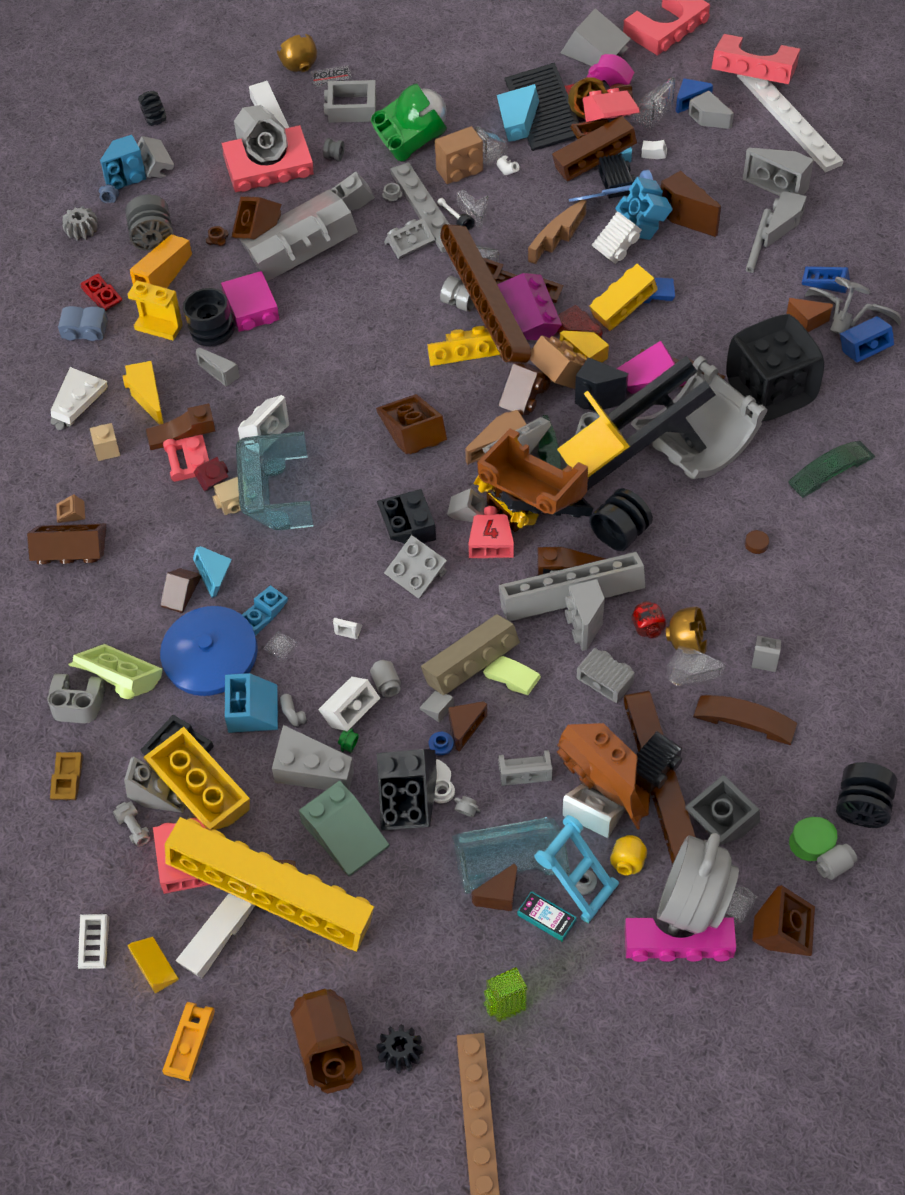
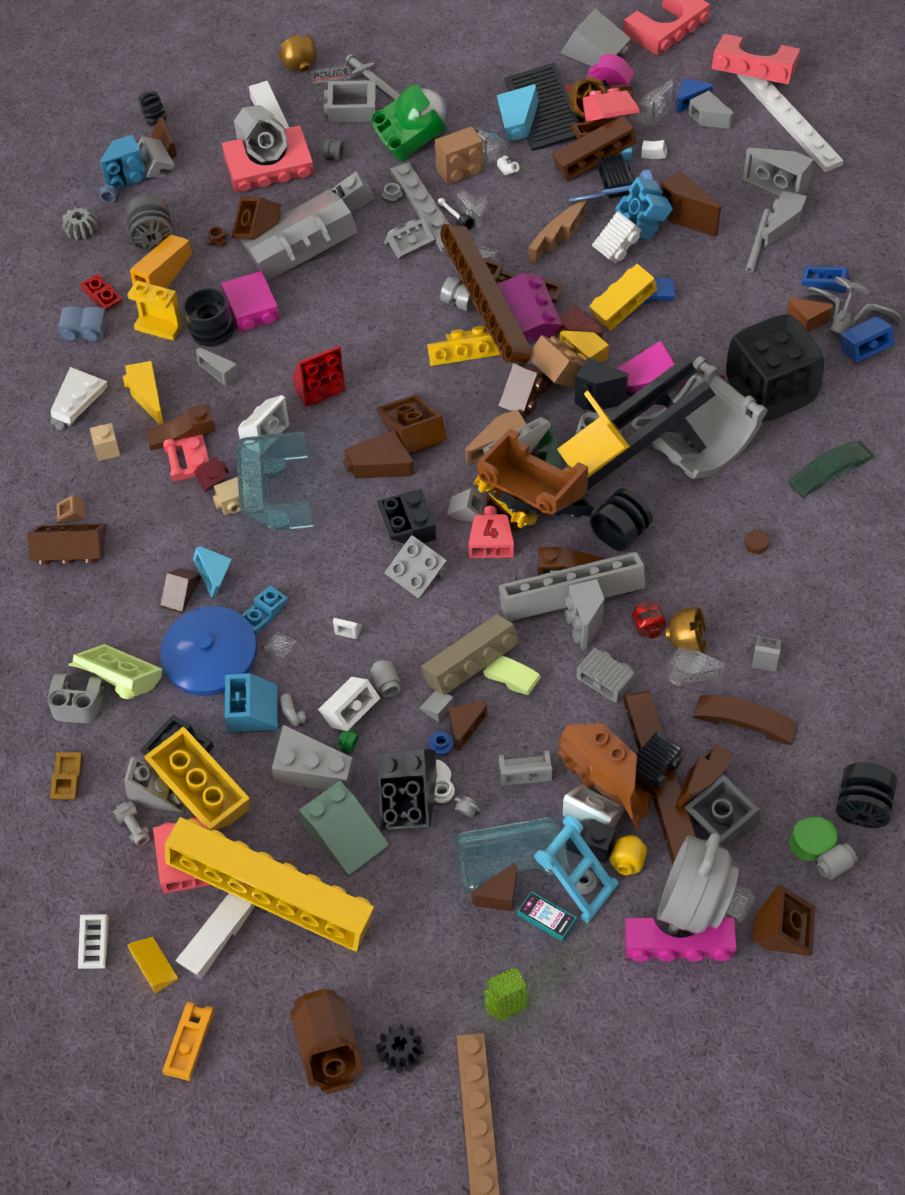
none -> reddish brown slope [152,117,177,158]
none -> red slope [293,345,345,407]
none -> reddish brown slope [343,430,414,479]
none -> light grey sword [346,54,400,100]
none -> black slope [562,820,616,864]
none -> reddish brown slope [676,744,733,808]

